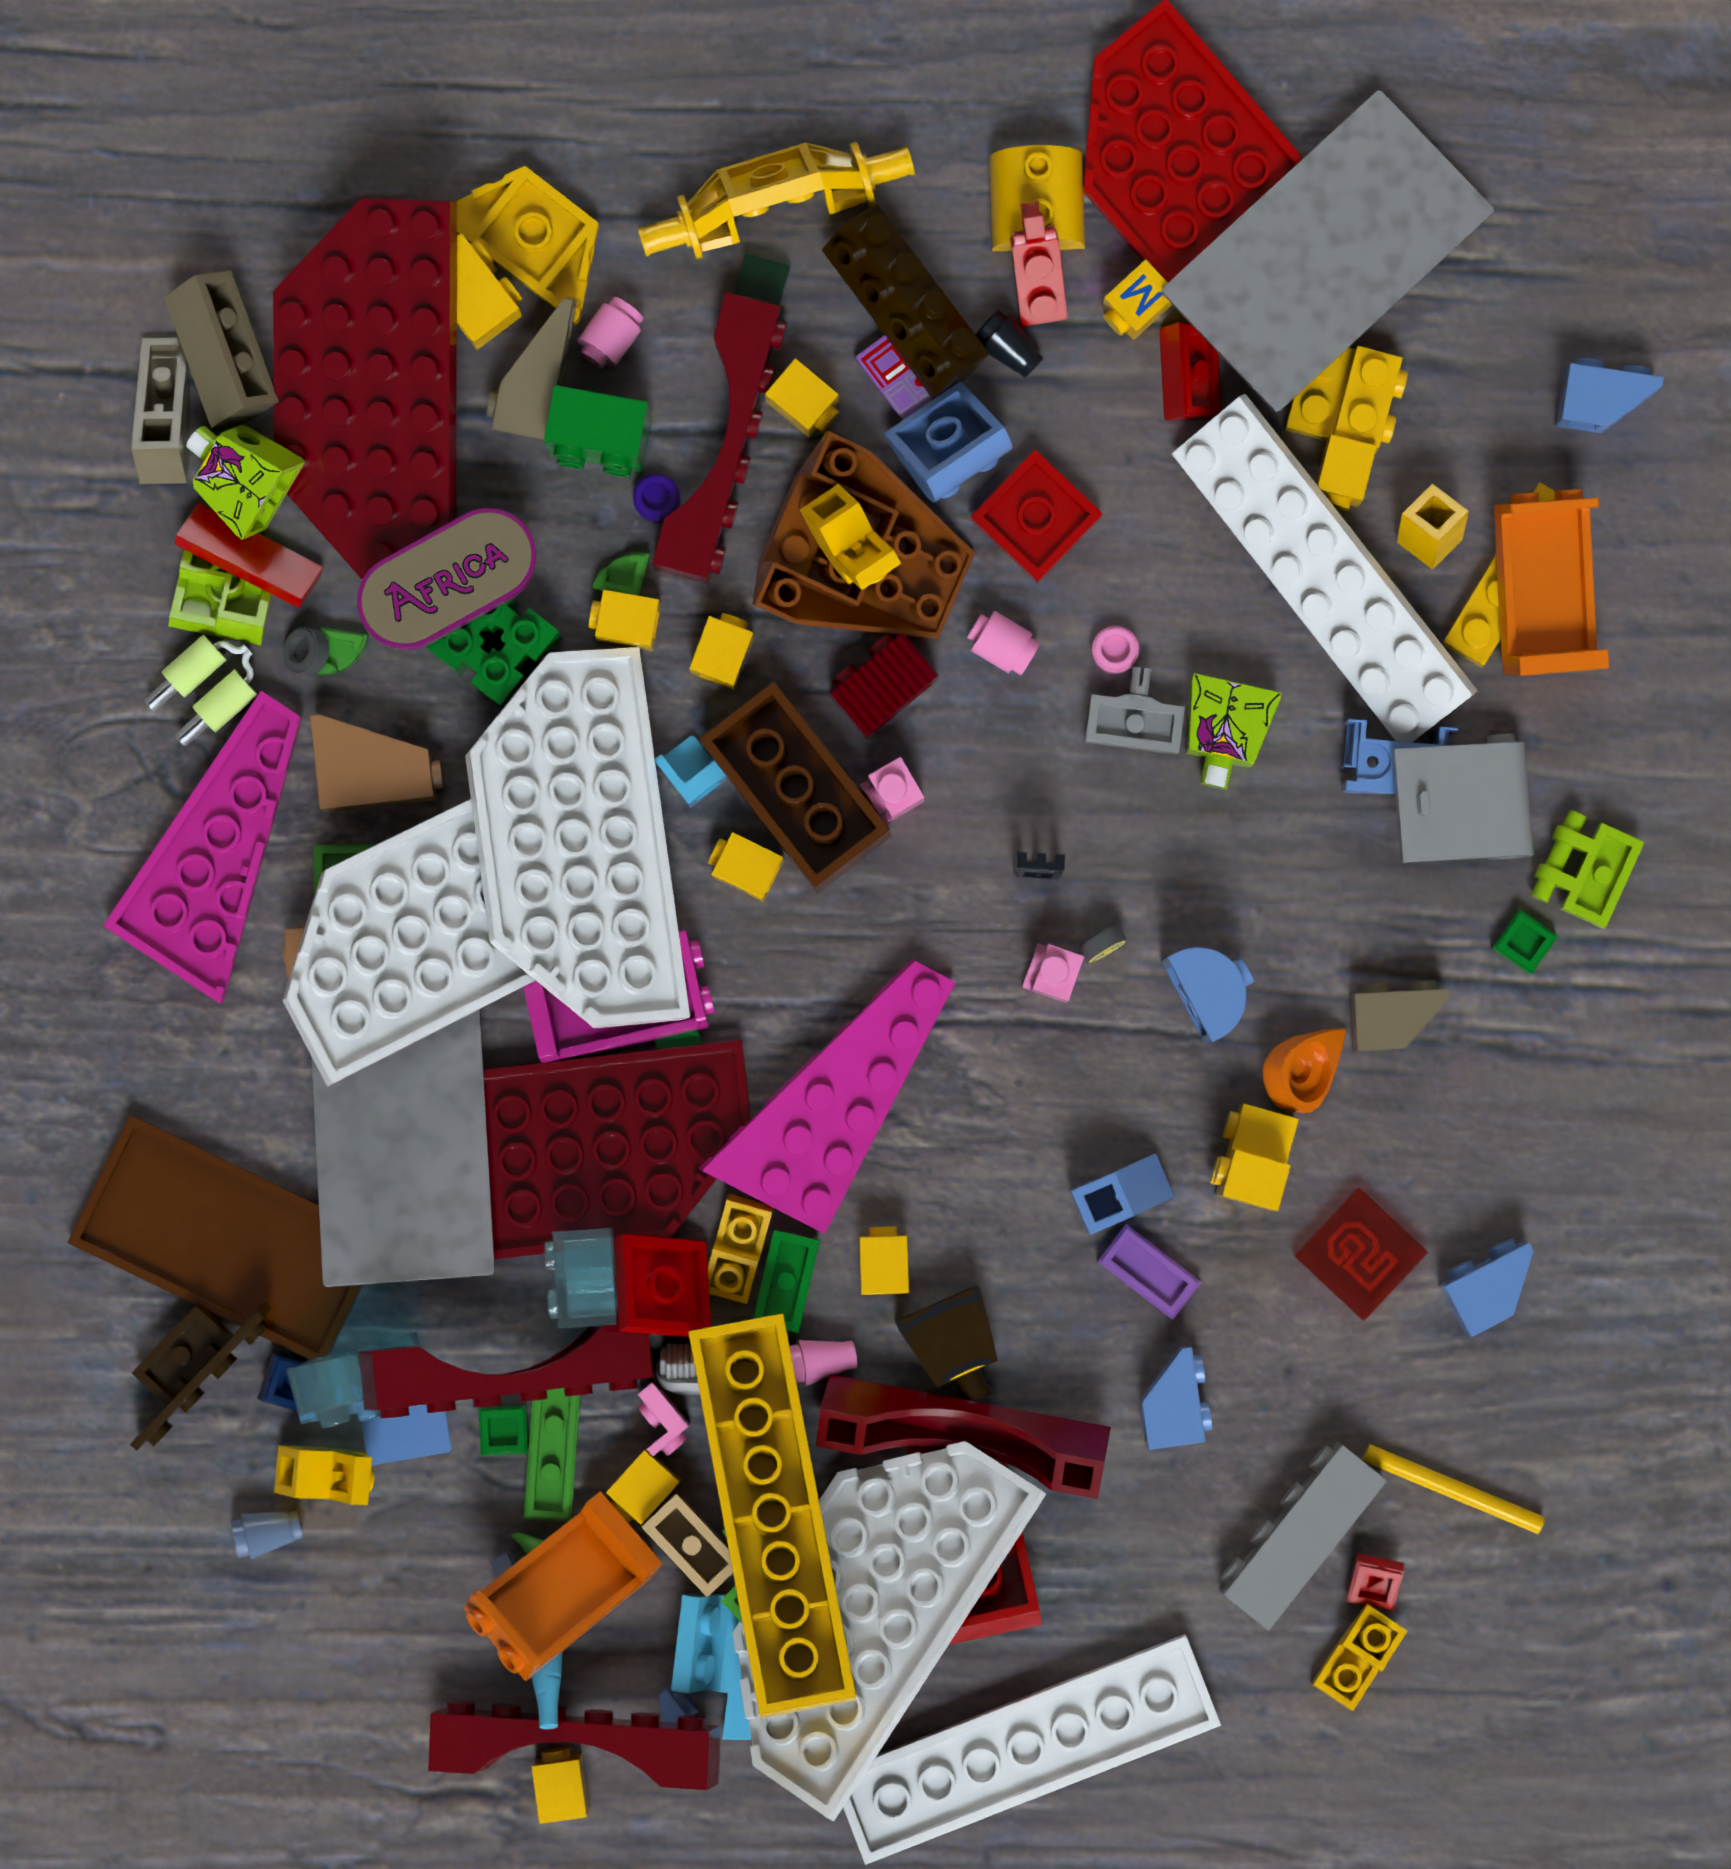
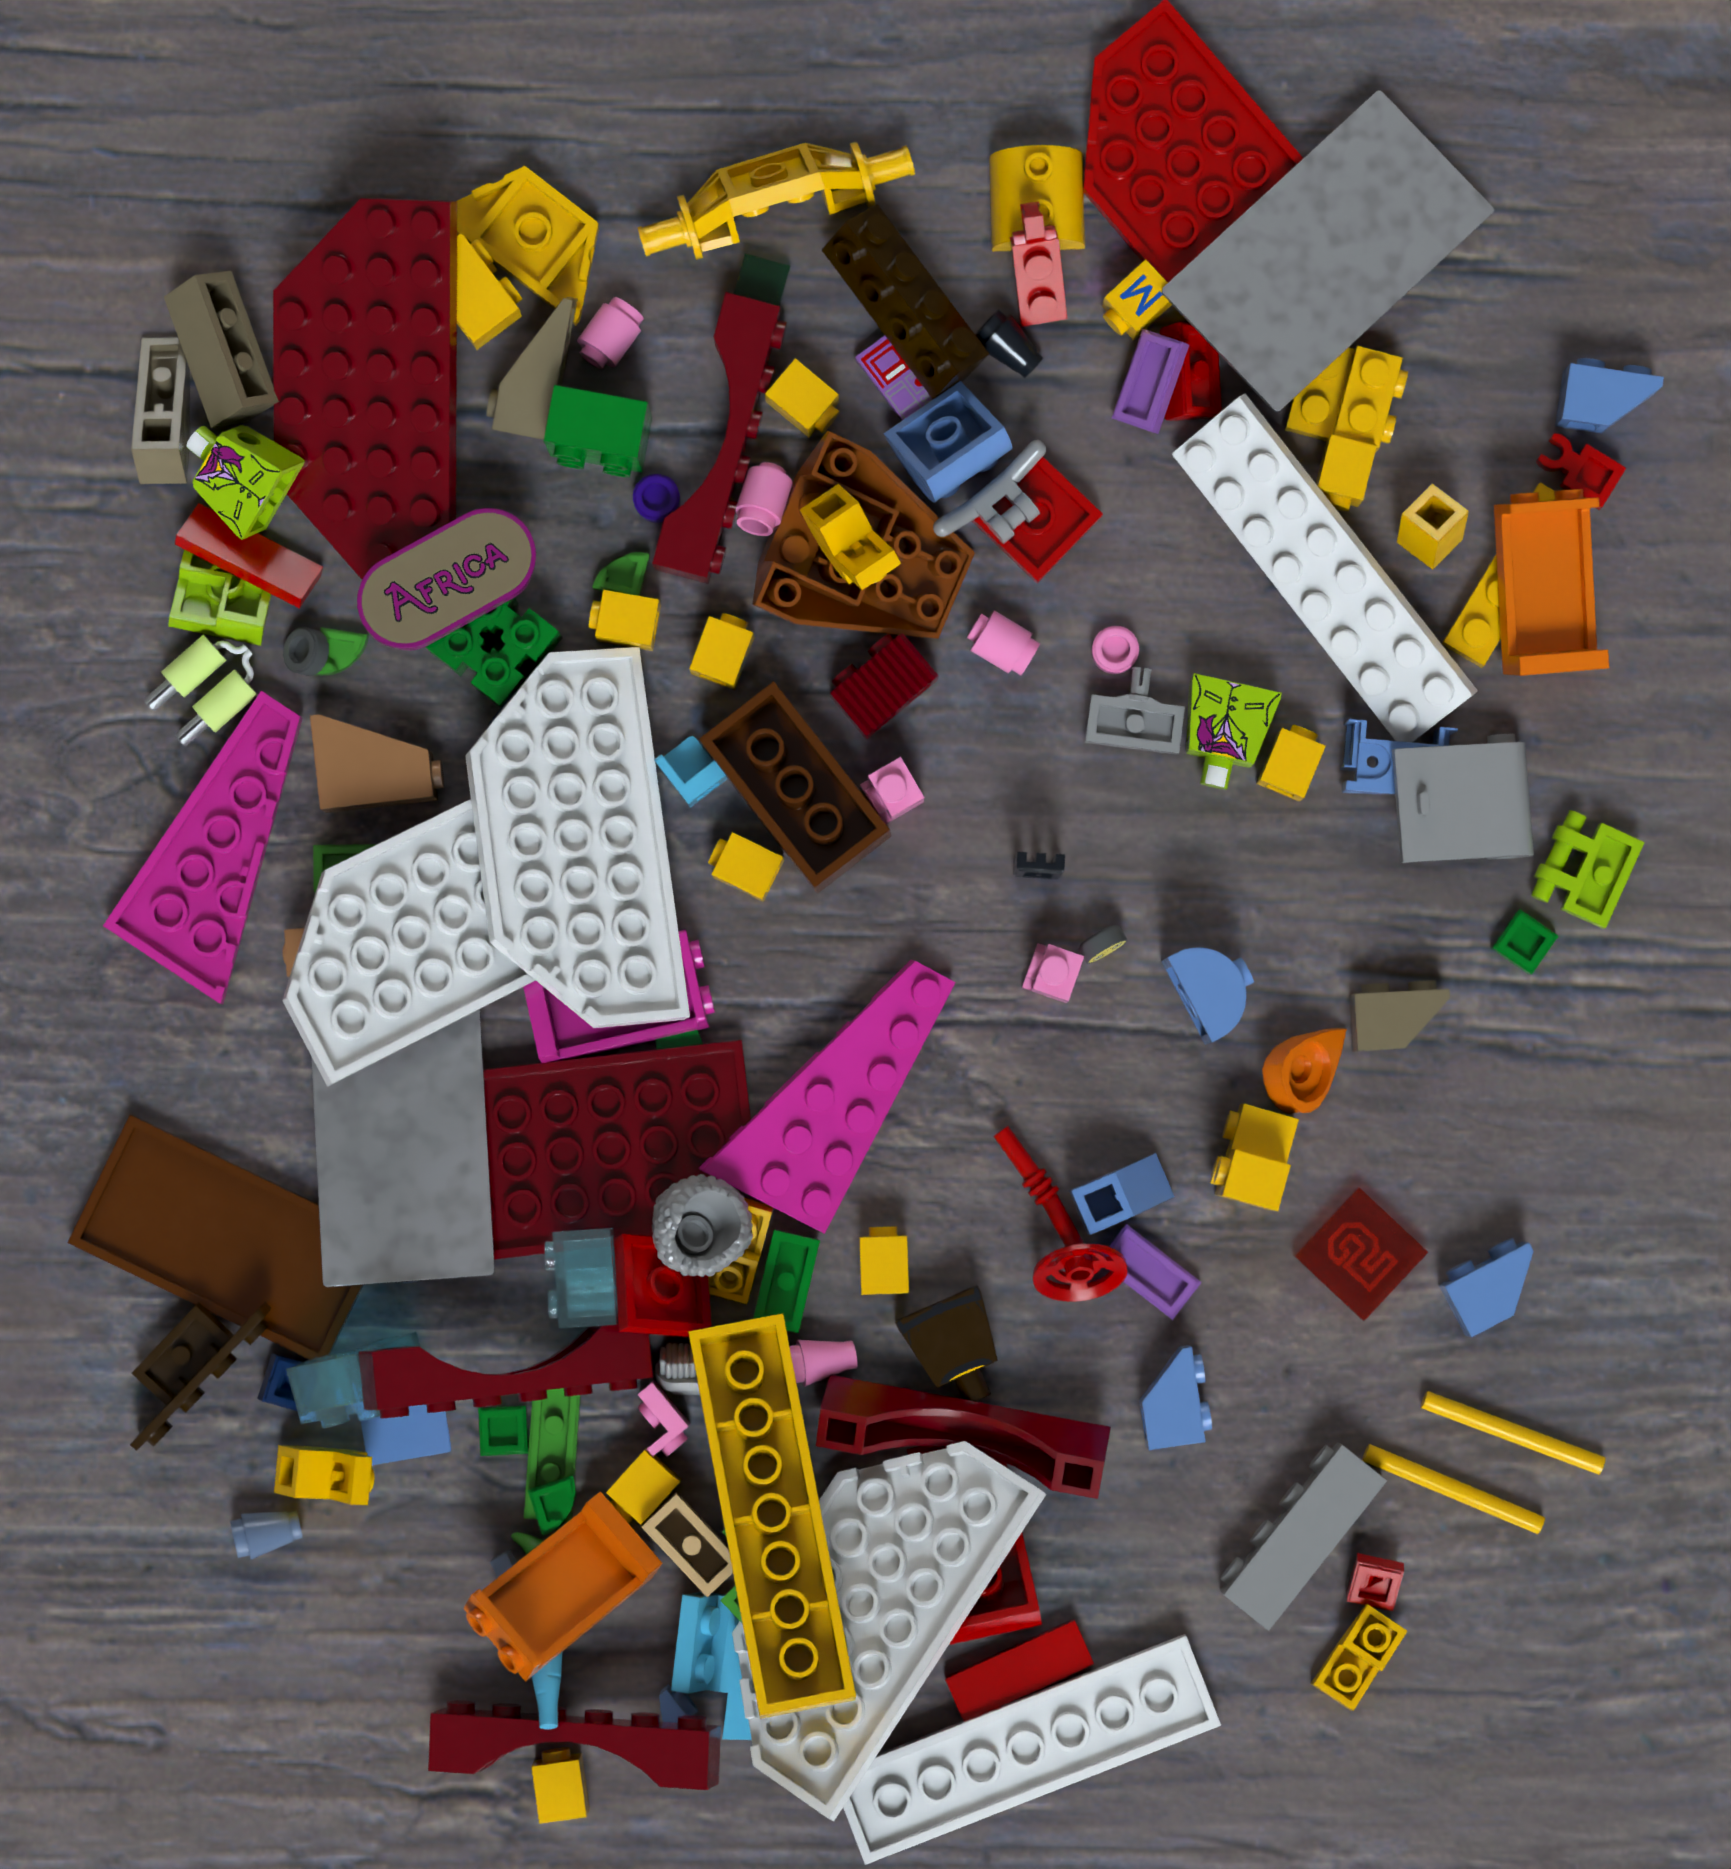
none -> green tile [528,1474,576,1536]
none -> light grey hair [652,1174,753,1277]
none -> bright pink brick [735,462,793,536]
none -> light grey piece [933,440,1046,544]
none -> red tile [945,1619,1094,1721]
none -> red dish [993,1126,1128,1302]
none -> medium lavender tile [1112,329,1189,434]
none -> yellow brick [1256,725,1326,802]
none -> yellow bar [1421,1391,1606,1475]
none -> red plate [1536,433,1626,510]

